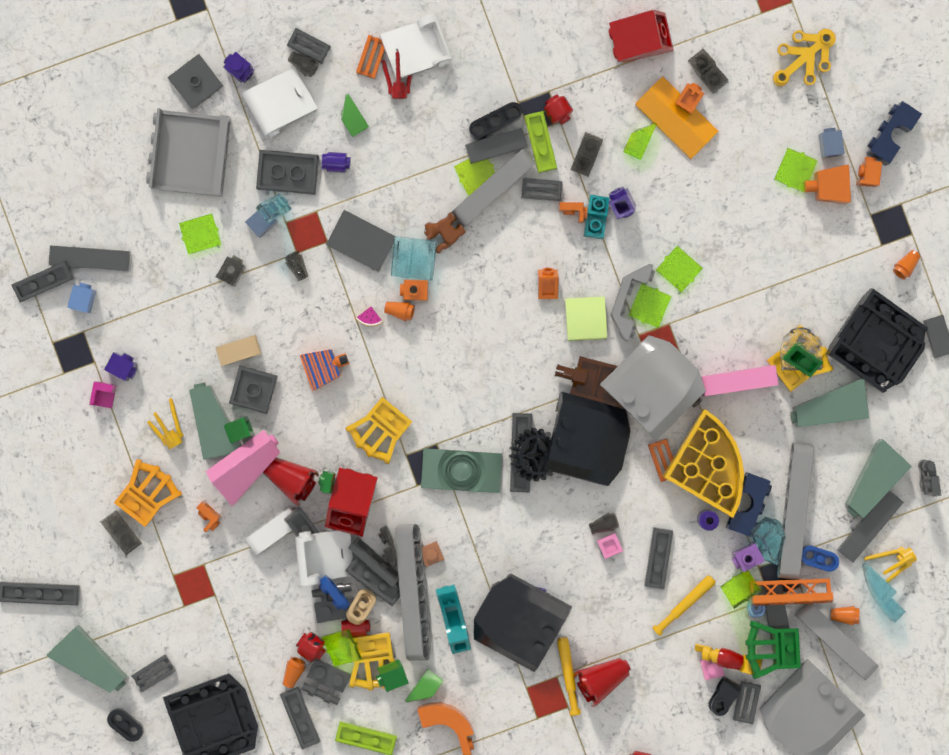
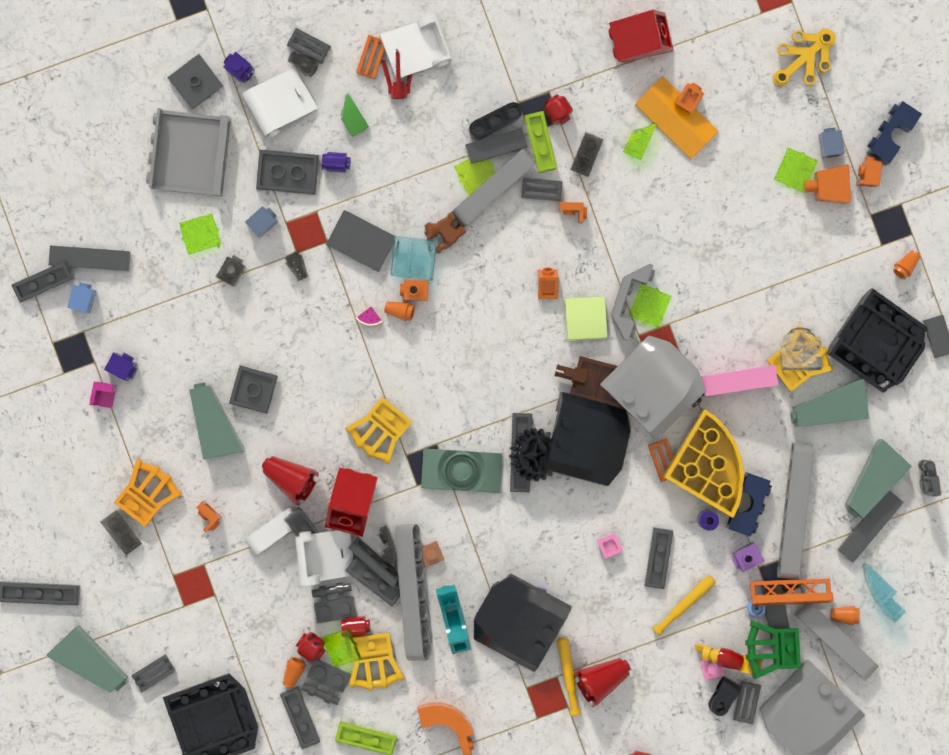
black plate [107,708,144,742] -> none
yellow plant [147,398,184,449] -> none
bright pink slope [205,430,280,506] -> none
tan slope [215,335,262,366] -> none
green slope [224,416,255,443] -> none
clear light blue plate [256,194,292,223] -> none
torso [299,349,350,391] -> none
green slope [318,471,336,494] -> none
blue plate [319,575,351,610] -> none
tan plate [346,589,376,625] -> none
green brick [376,659,409,692] -> none
bright green slope [405,669,444,703] -> none
teal slope [584,194,610,239] -> none
clear smoke cone [589,512,620,535] -> none
dark purple brick [609,187,636,220] -> none
clear neon green piece [656,246,703,293] -> none
clear smoke slope [688,48,729,94] -> none
clear neon green piece [720,570,761,609] -> none
clear light blue slope [750,516,786,565] -> none
green slope [782,342,823,377] -> none
blue plate [801,545,839,572] -> none
yellow plant [864,547,917,583] -> none

